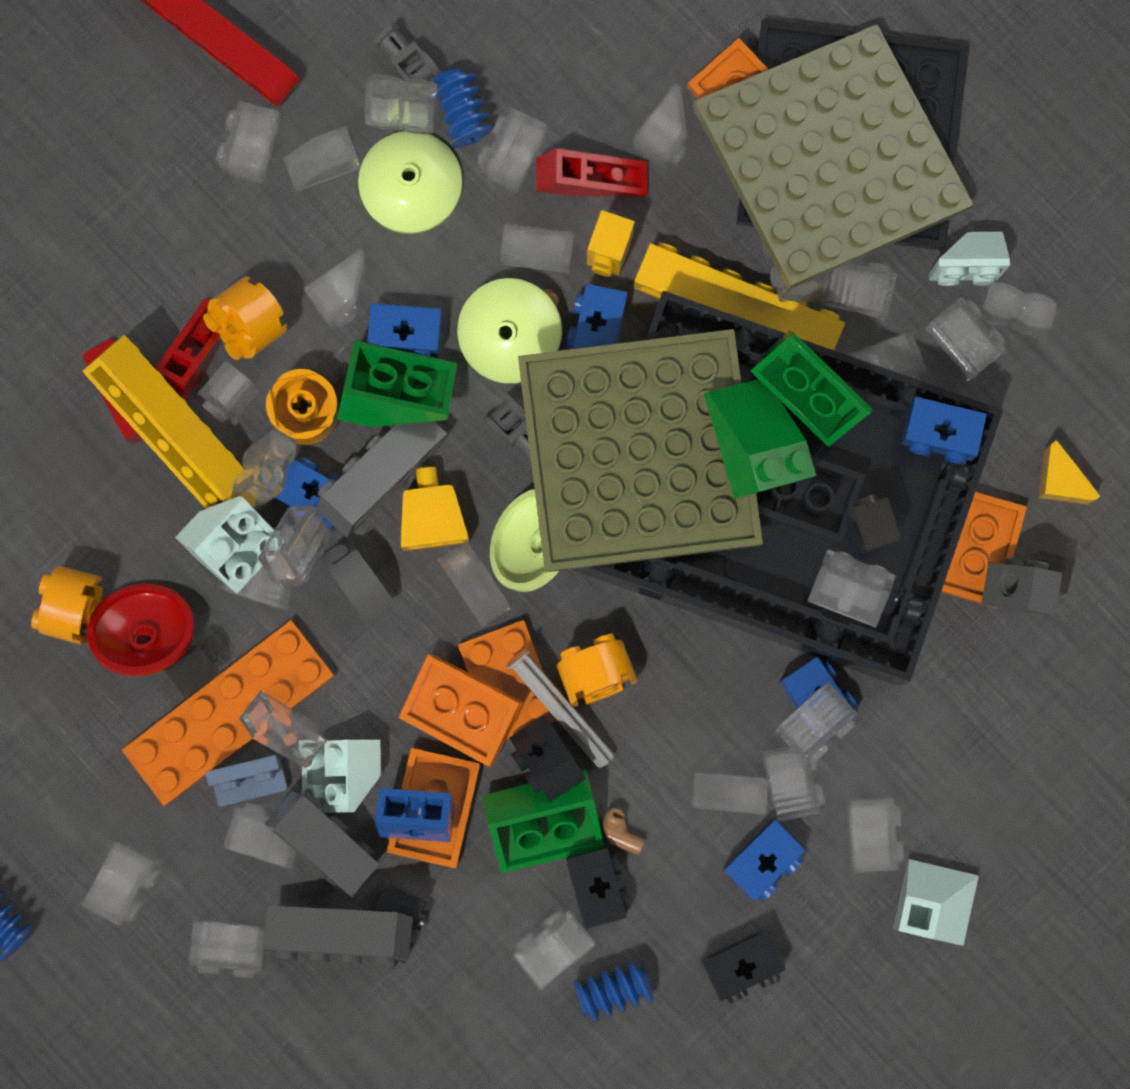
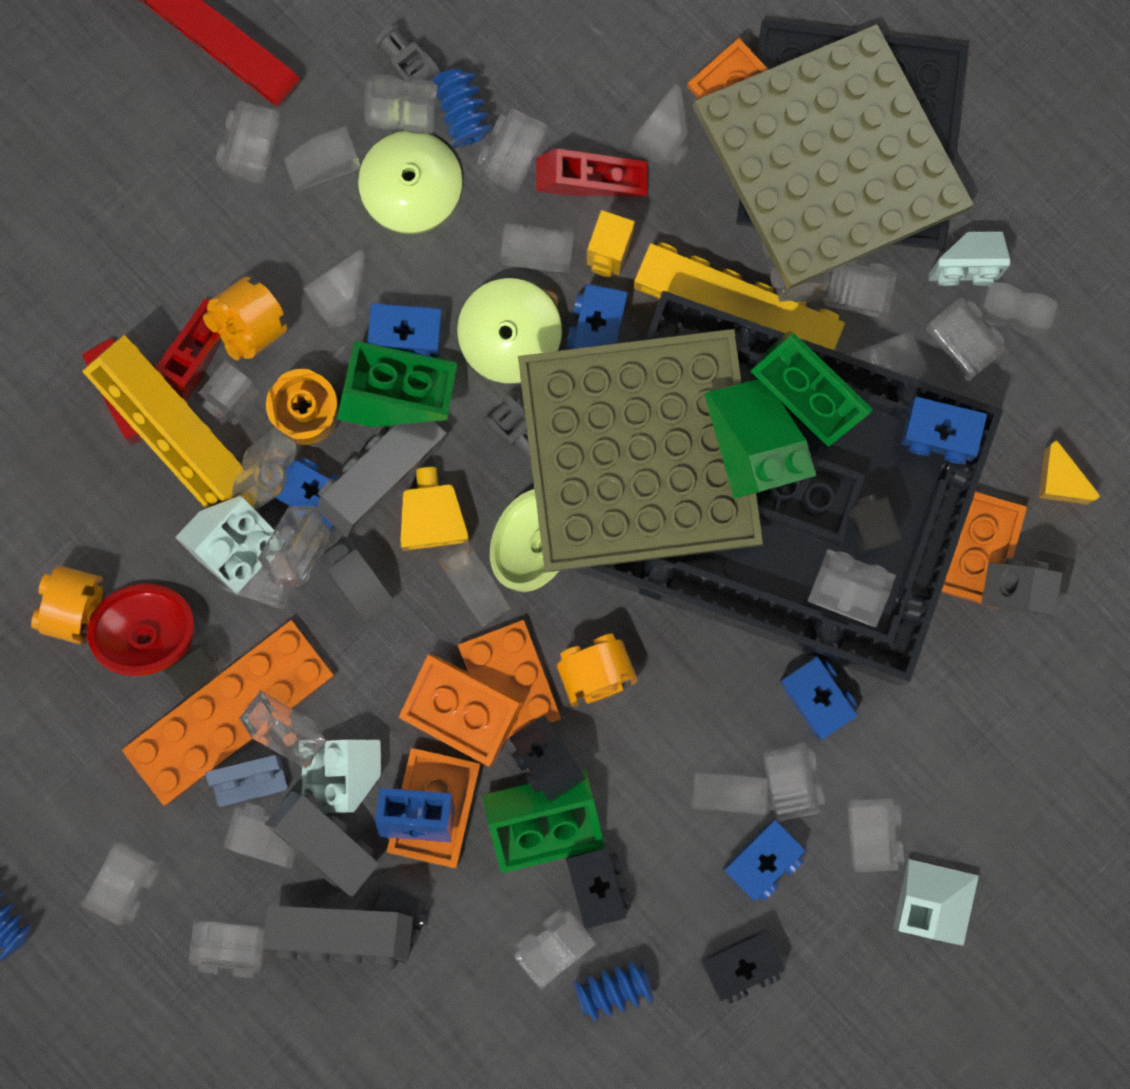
light grey axle [506,648,614,768] -> none
medium nougat arm [602,808,645,856] -> none
clear brick [773,682,857,763] -> none

